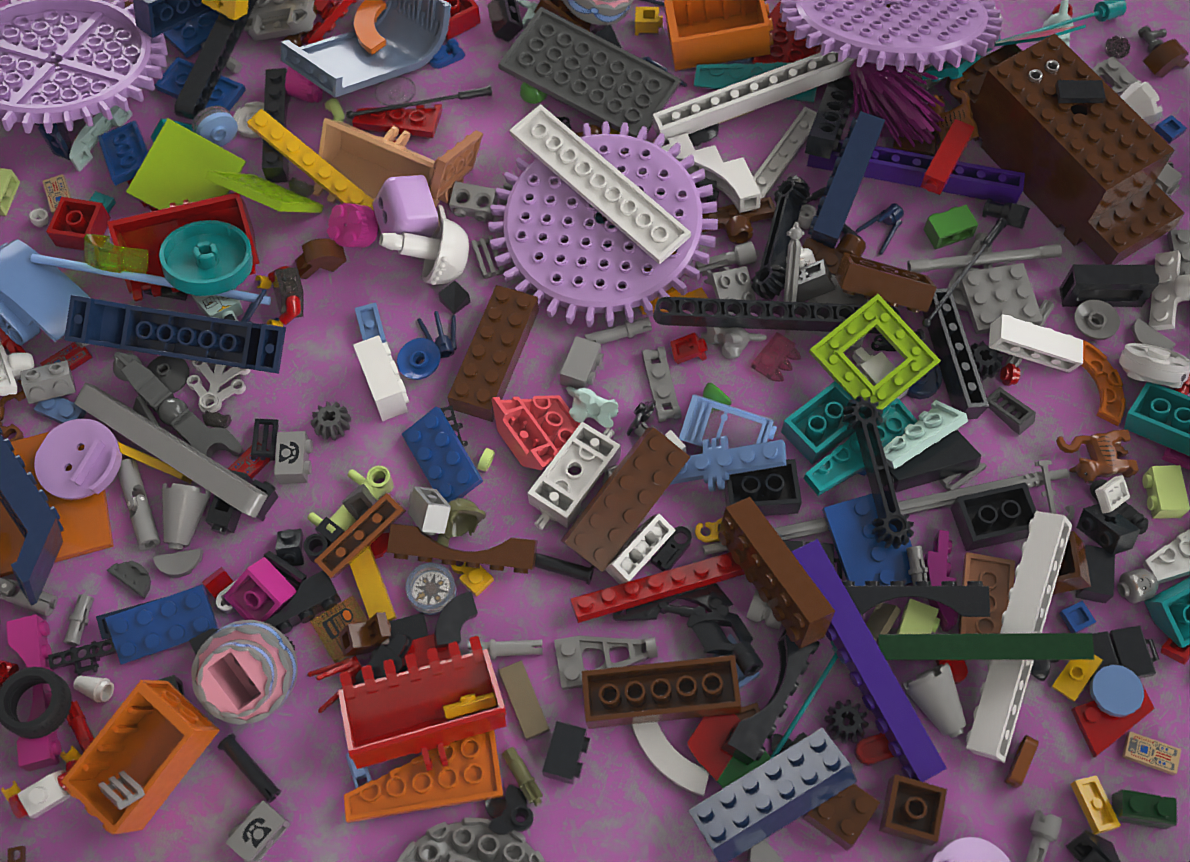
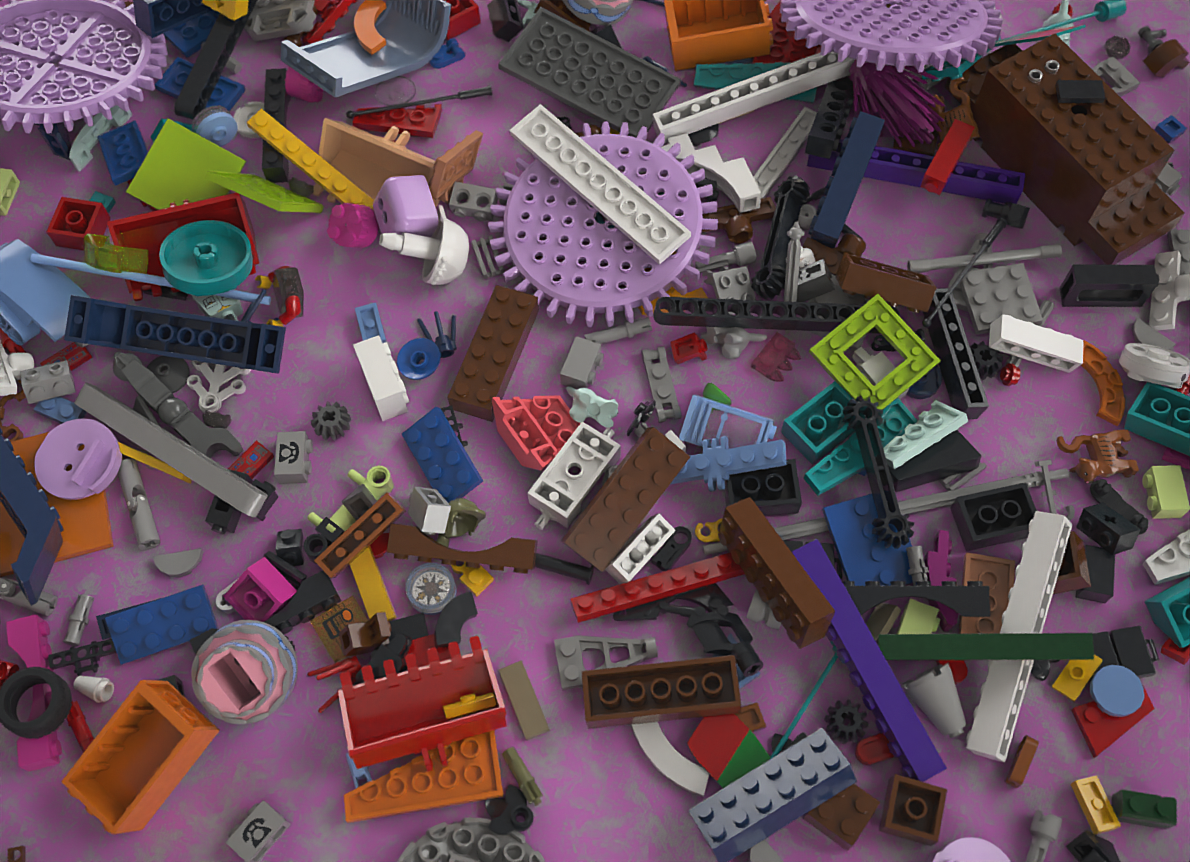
white torso [1,745,81,818] -> none
white hinge [30,209,49,228] -> none
tan tile [43,174,71,215] -> none
light grey tile [98,771,145,809] -> none
dark grey tile [107,561,151,599] -> none
light grey cone [162,483,211,550] -> none
red slope [202,567,234,599] -> none
black pin [218,734,281,803] -> none
black tile [251,418,279,461] -> none
reddish brown brick [295,238,347,279] -> none
yellowish green arm [324,98,345,122] -> none
black slope [439,281,471,315] -> none
light grey pin [468,639,543,659] -> none
yellowish green tile [477,448,495,472] -> none
bright green brick [520,82,547,104] -> none
black brick [542,721,590,785] -> none
yellow brick [635,6,663,36] -> none
black arch [721,629,820,765] -> none
dark blue plant [856,203,904,255] -> none
bright green brick [923,204,979,249] -> none
dark grey slope [987,387,1036,435] -> none
blue plate [1059,600,1096,633] -> none
light grey dish [1074,300,1120,340] -> none
white plate [1095,475,1130,514] -> none
light grey head [1117,568,1158,603] -> none
white cone [1120,81,1163,124] -> none
tan tile [1122,732,1181,776] -> none

